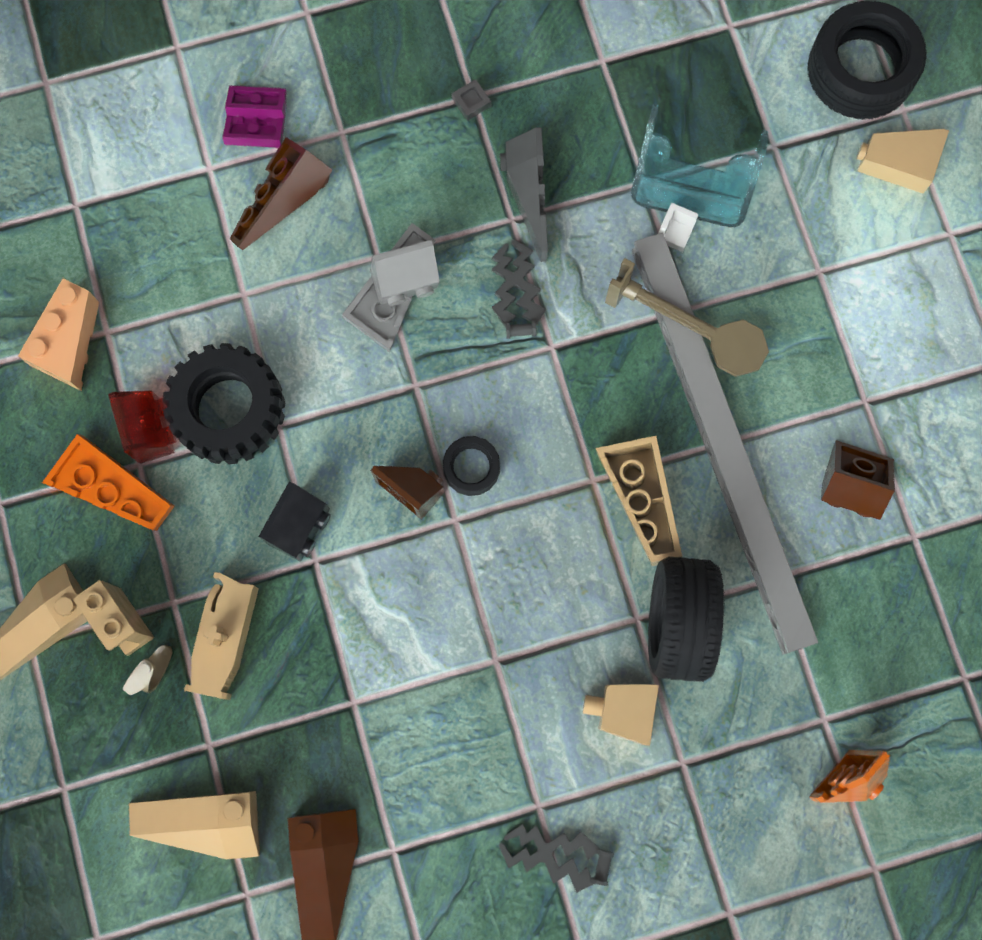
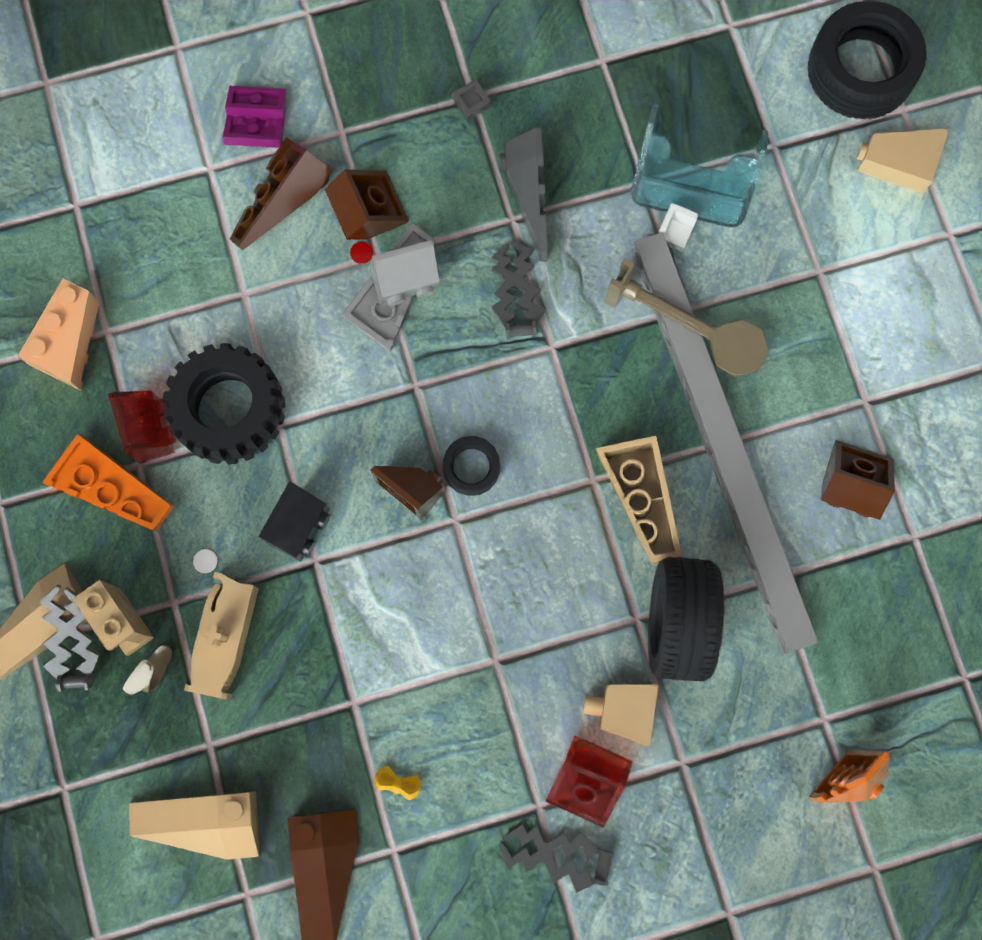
none -> piece [39,585,100,692]
none -> white sticker [193,549,218,573]
none -> reddish brown slope [325,169,409,240]
none -> red sticker [350,242,373,264]
none -> yellow piece [374,765,422,800]
none -> clear red slope [545,735,633,828]

